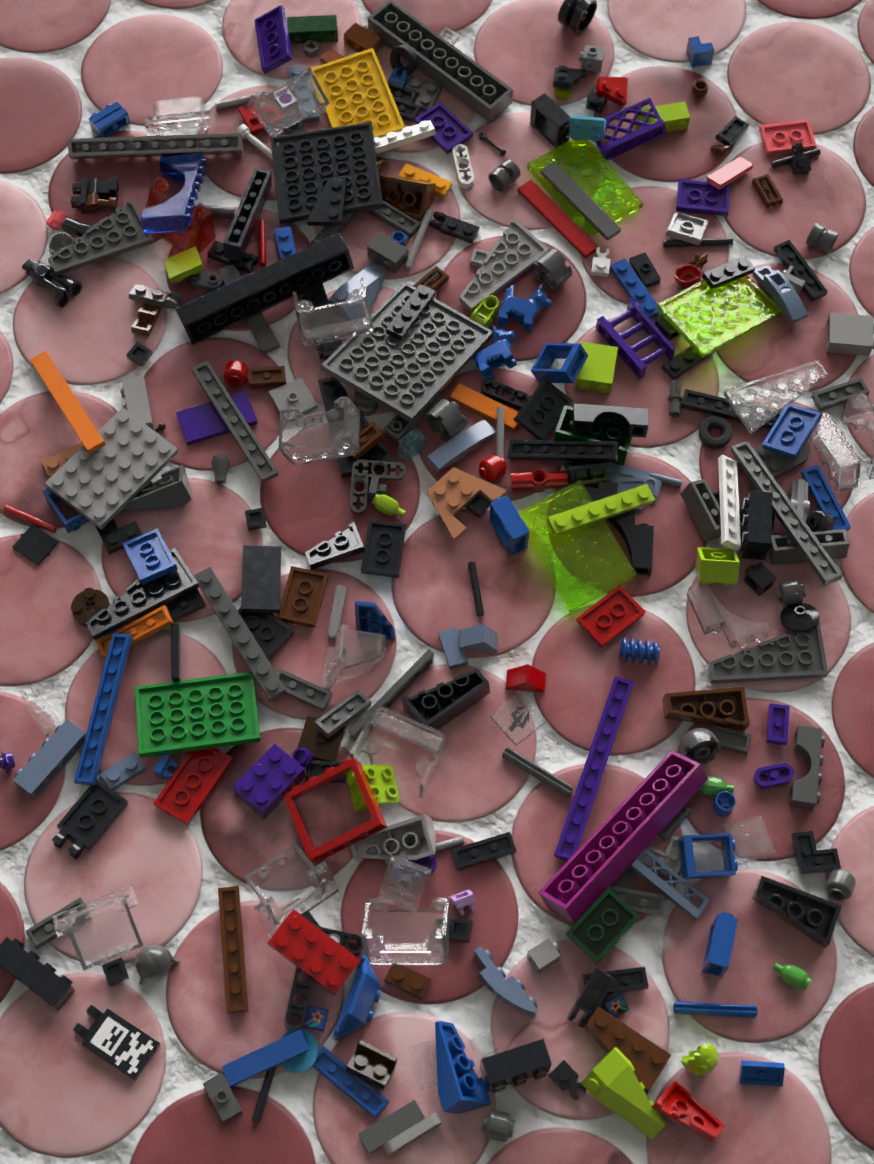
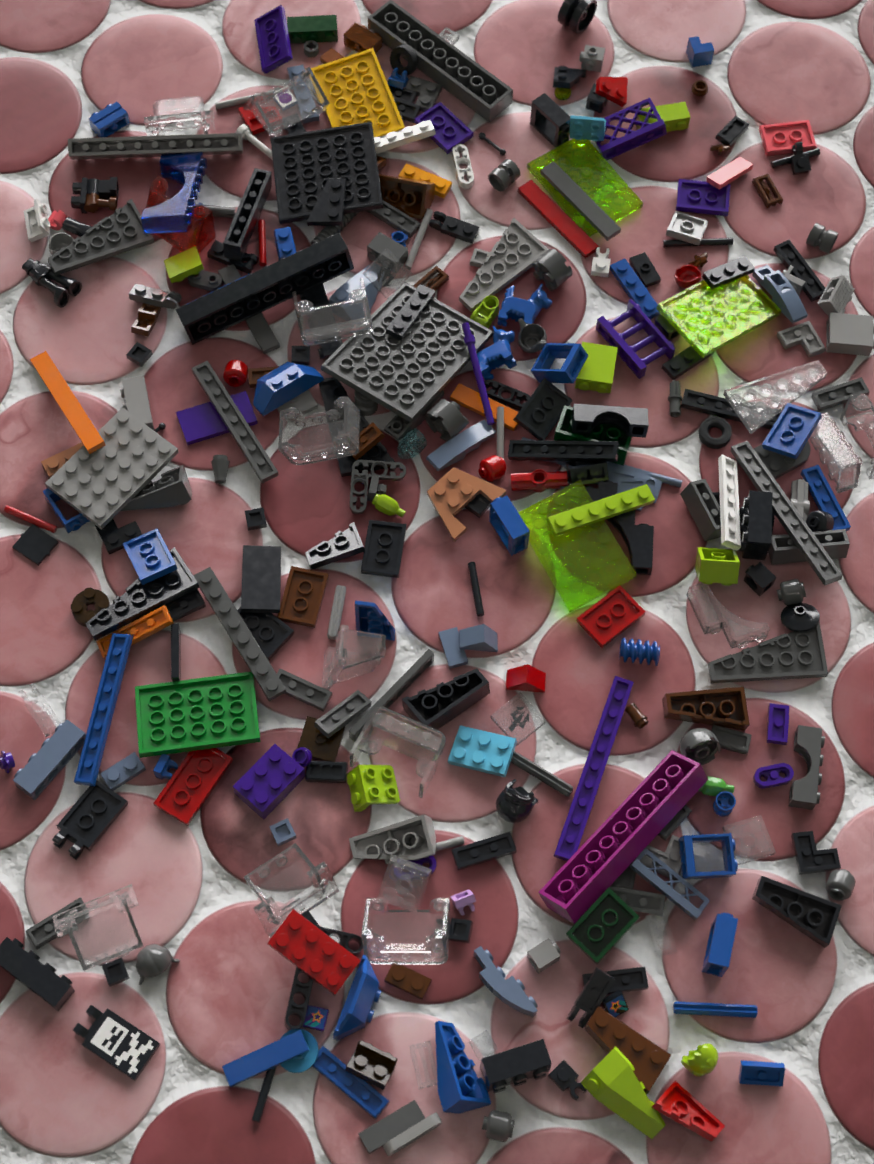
dark grey plate [202,1072,243,1123] -> none
reddish brown plate [218,886,249,1014] -> none
red window [283,758,387,863] -> none
bright green plant [772,962,811,990] -> none
none -> white bracket [24,198,50,242]
none -> blue wedge [253,362,324,416]
none -> sand blue plate [269,818,297,846]
none -> black plate [291,346,310,365]
none -> clear tile [362,248,412,299]
none -> medium azure plate [448,725,517,777]
none -> dark purple bar [462,322,495,425]
none -> black hair [496,779,538,823]
none -> dark grey hair [518,319,547,353]
none -> reddish brown pin [625,703,649,729]
none -> light grey tile [776,321,826,358]
none -> light grey brick [817,275,855,317]

